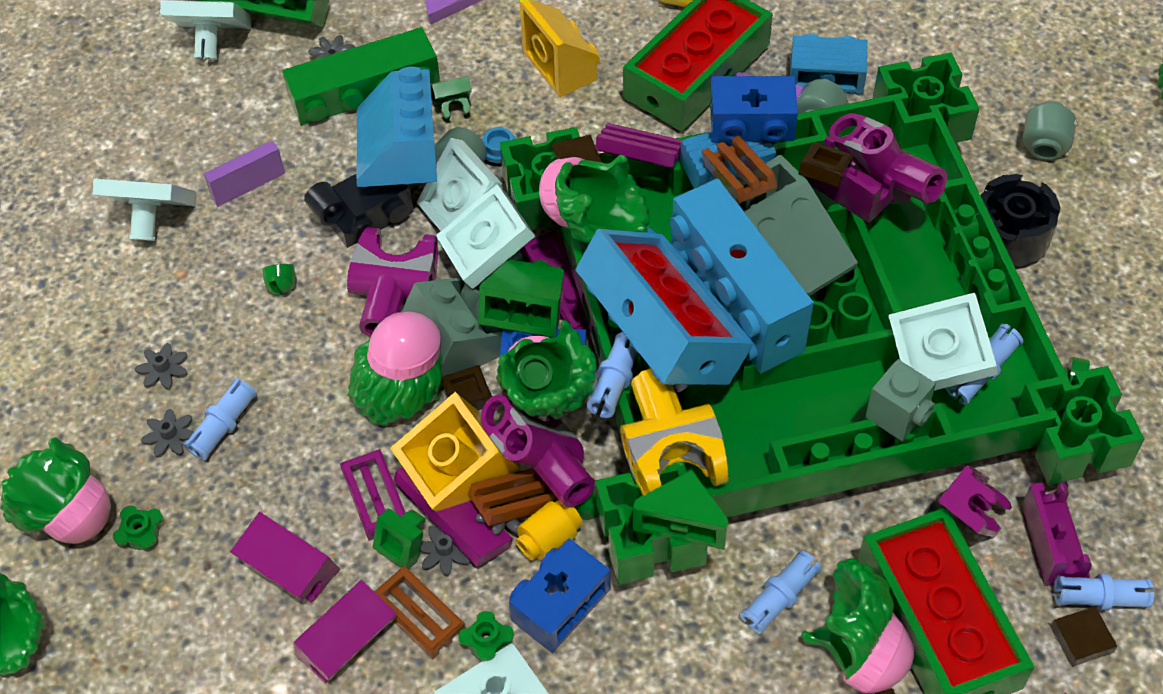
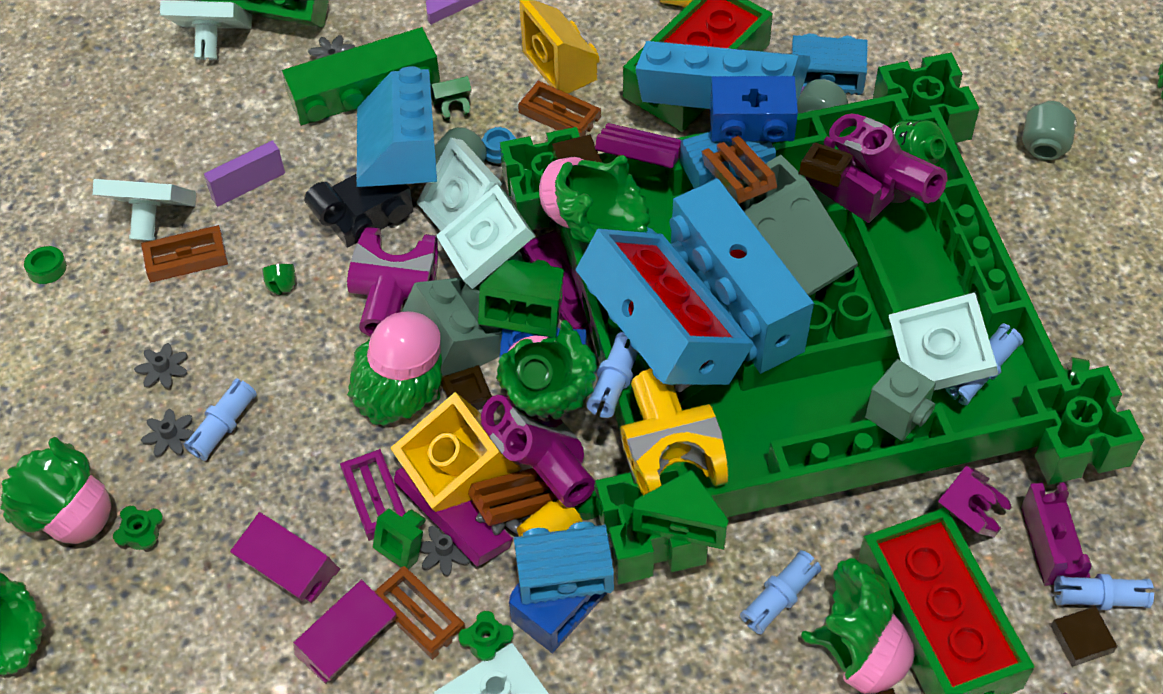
black brick [980,174,1061,266] -> none
none -> green tile [24,246,67,284]
none -> dark orange tile [141,225,228,283]
none -> dark azure brick [514,522,614,605]
none -> dark orange tile [518,80,601,137]
none -> dark azure slope [635,41,811,109]
none -> green head [891,120,946,166]

